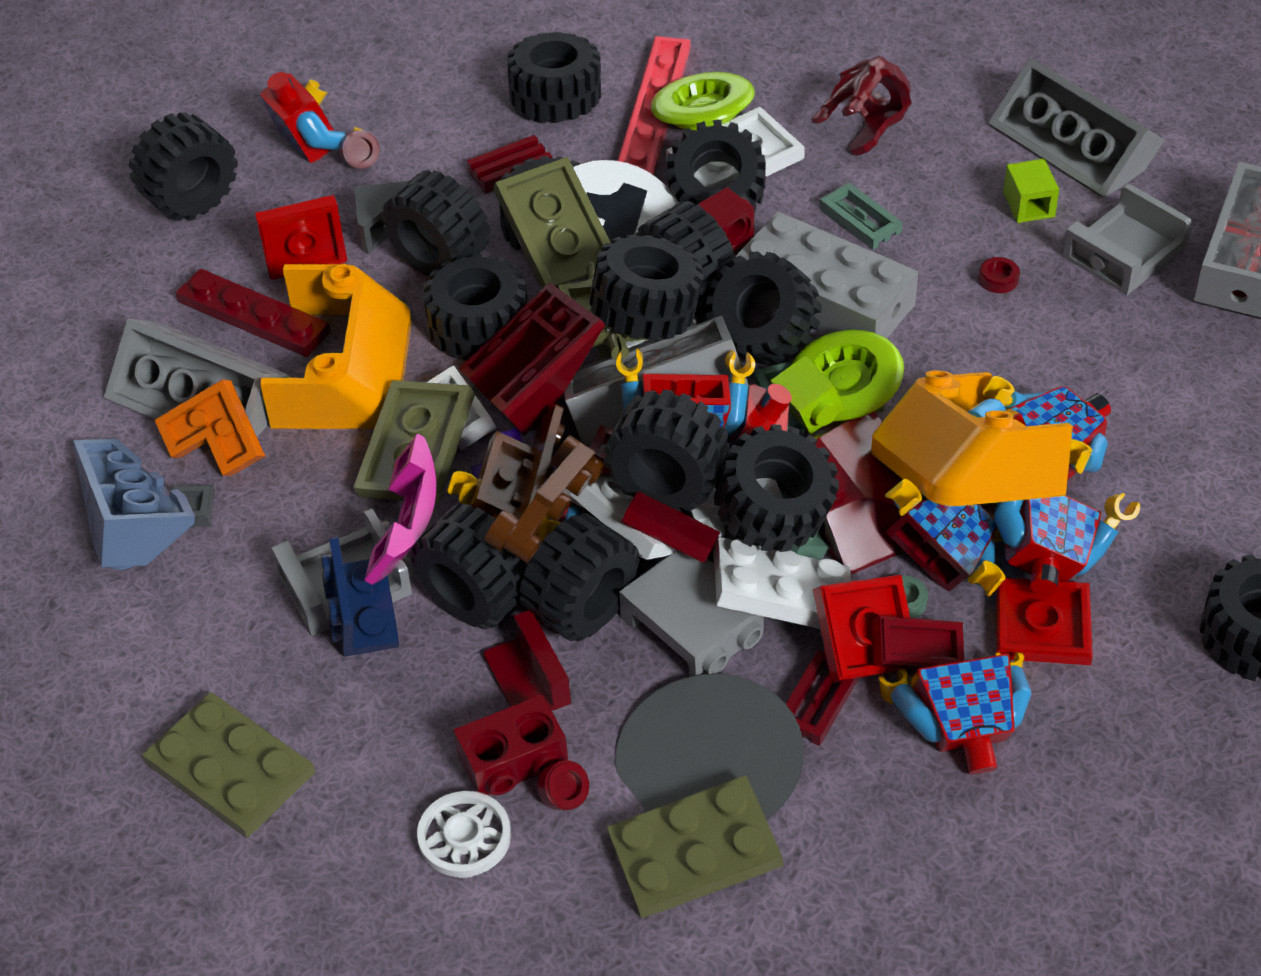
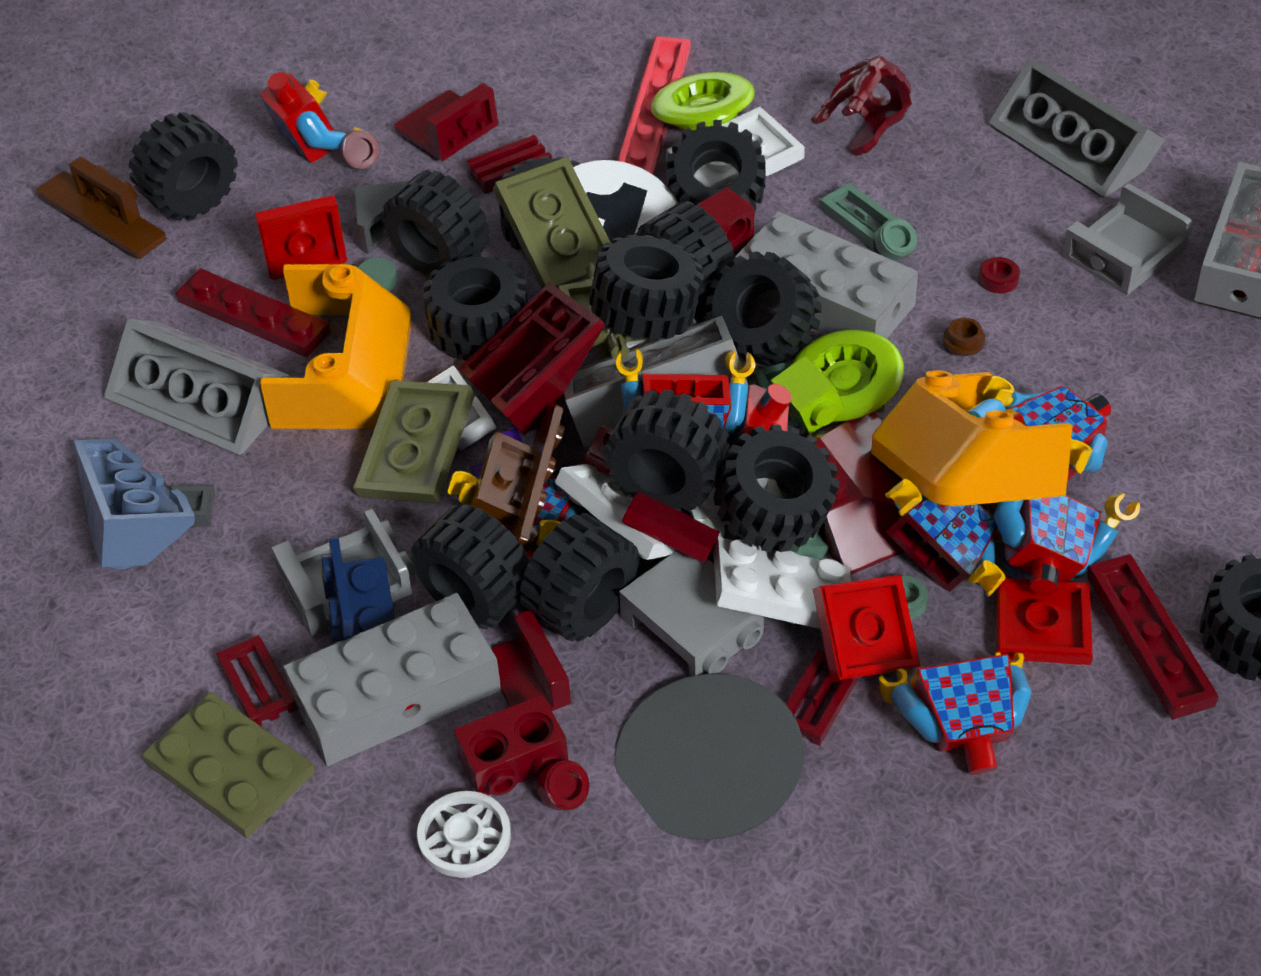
orange plate [155,379,266,476] -> none
dark pink slope [364,434,436,585] -> none
reddish brown plate [484,435,605,563] -> none
black tyre [507,32,601,122] -> none
olive plate [607,775,784,918] -> none
dark red tile [872,616,965,669] -> none
lime brick [1003,159,1059,223] -> none
none -> reddish brown bracket [36,156,167,259]
none -> dark red tile [216,635,297,726]
none -> light grey brick [283,593,501,766]
none -> sand green tile [358,257,398,291]
none -> dark red bracket [394,83,499,162]
none -> sand green tile [875,218,917,260]
none -> reddish brown plate [943,317,985,356]
none -> dark red plate [1087,554,1219,720]

